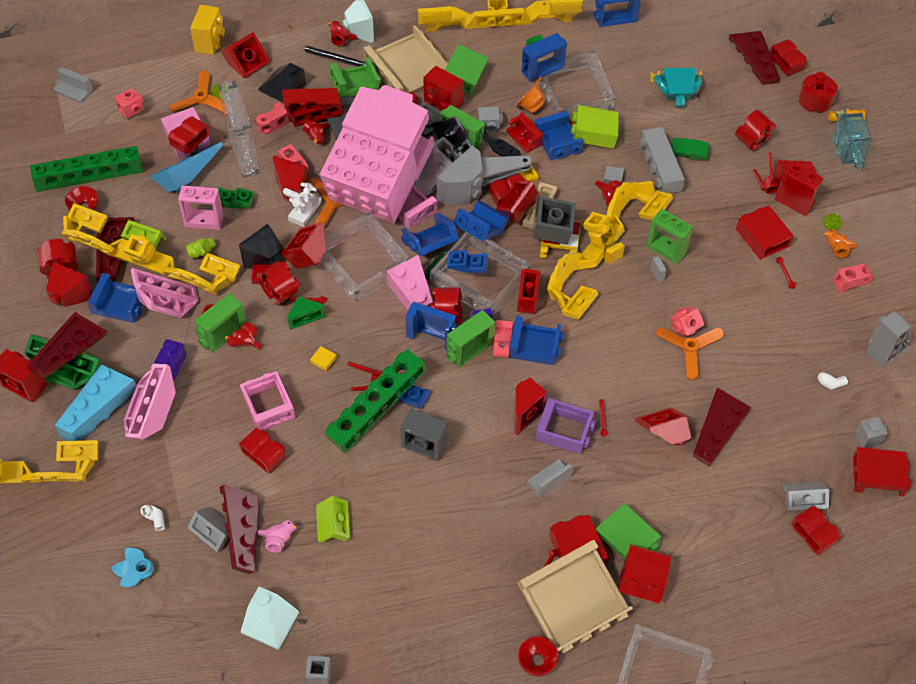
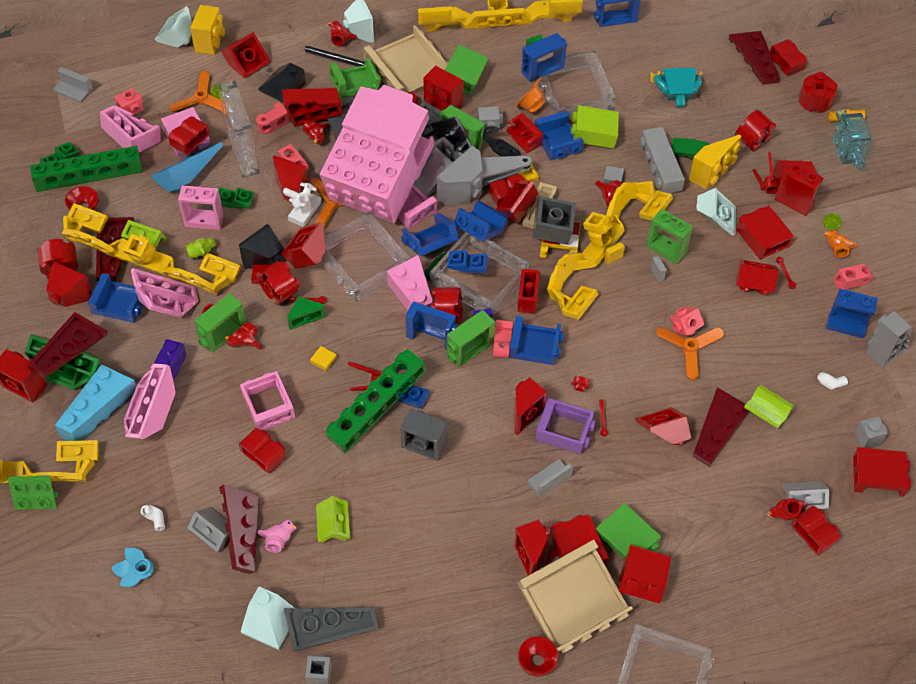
none -> bright green hinge [7,475,58,510]
none -> green slope [39,142,80,163]
none -> bright pink wedge [100,105,161,153]
none -> light aqua slope [154,6,192,48]
none -> dark grey wing [284,607,379,652]
none -> red slope [514,519,549,576]
none -> red plate [571,376,590,392]
none -> yellow slope [689,135,741,190]
none -> light aqua slope [696,188,736,236]
none -> red slope [736,259,779,295]
none -> lime panel [744,384,794,428]
none -> red animal [767,498,807,520]
none -> blue panel [826,288,878,339]

